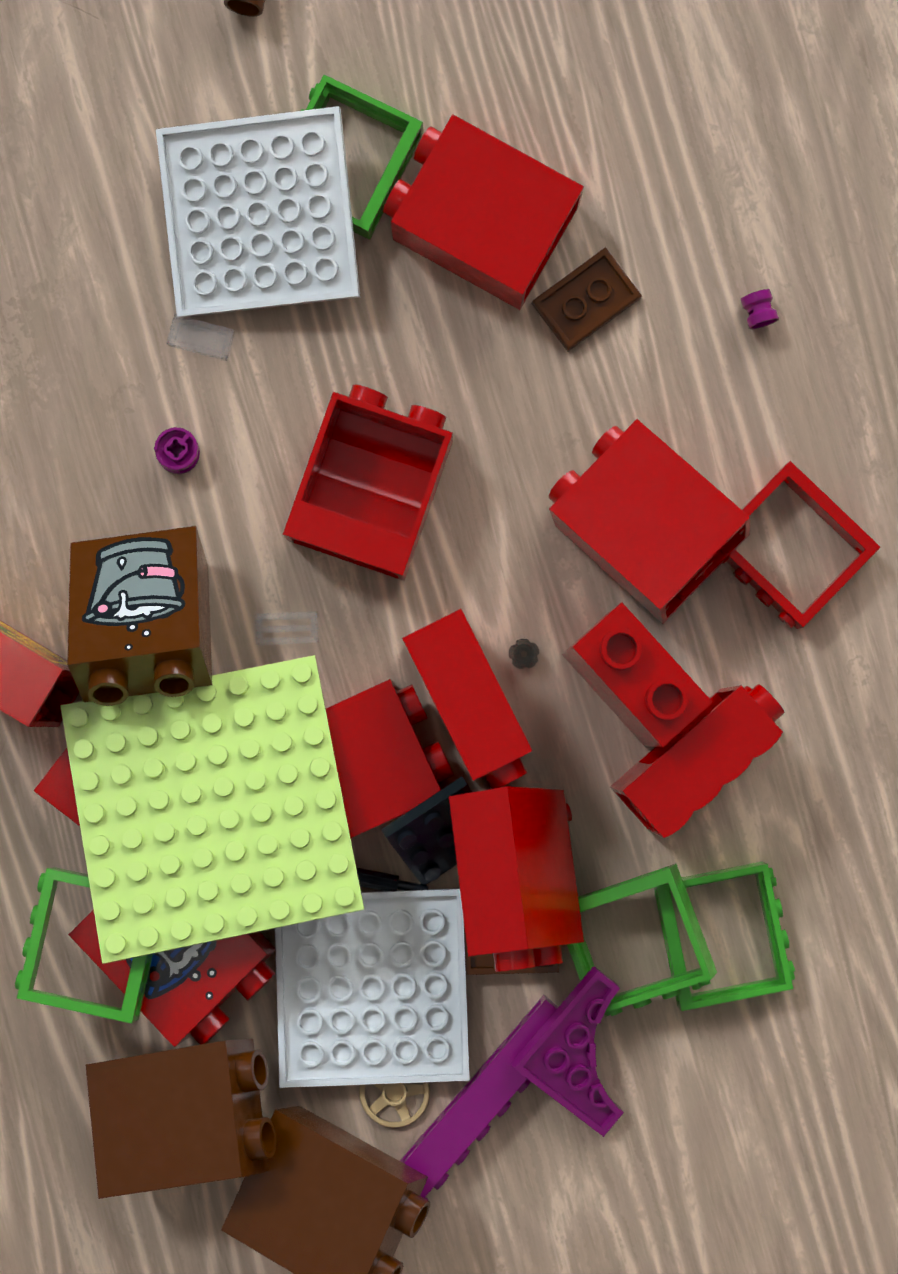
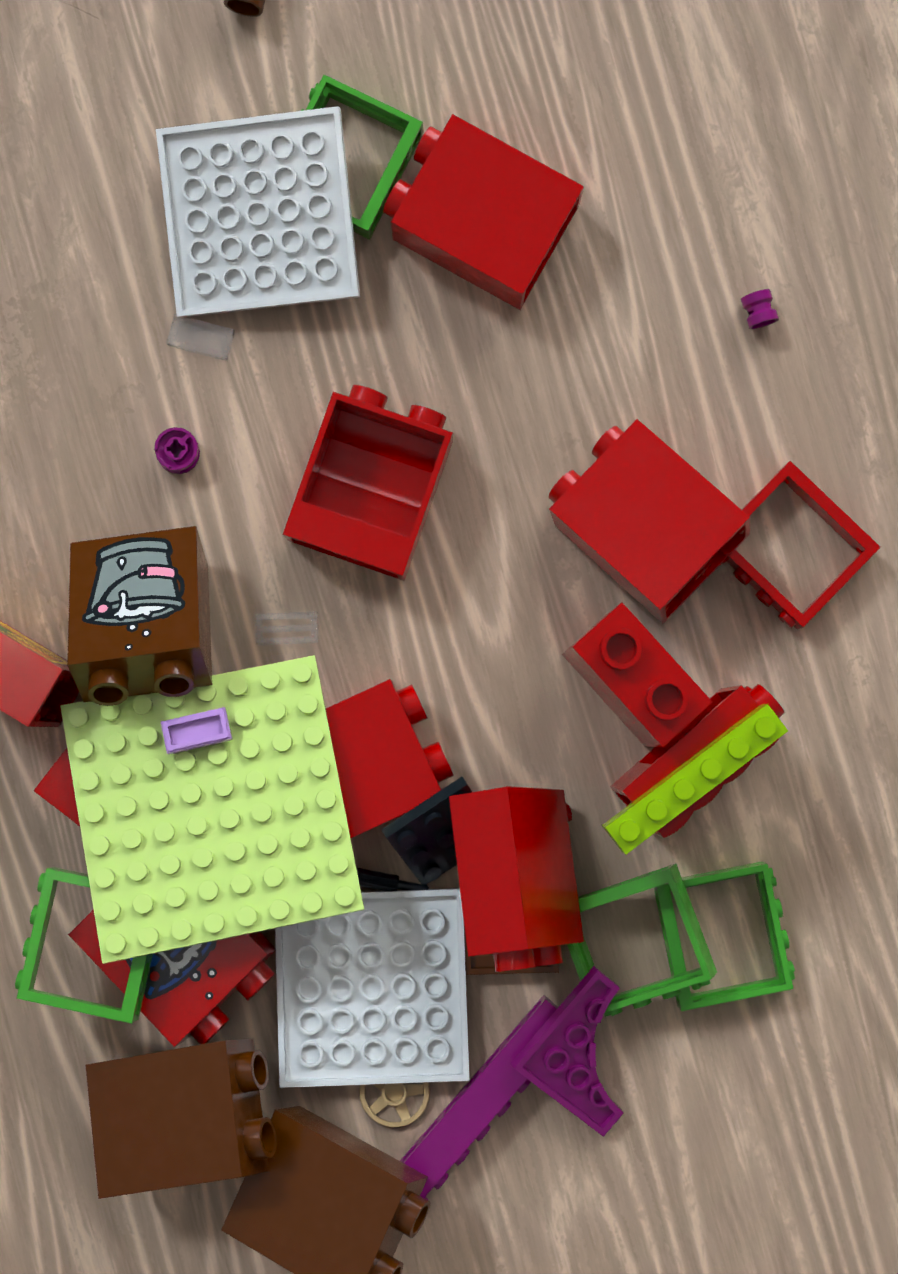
red brick [402,609,532,789] -> none
clear smoke plate [509,639,539,669] -> none
reddish brown tile [531,247,642,352] -> none
none -> lavender tile [161,707,232,755]
none -> lime brick [602,704,788,855]

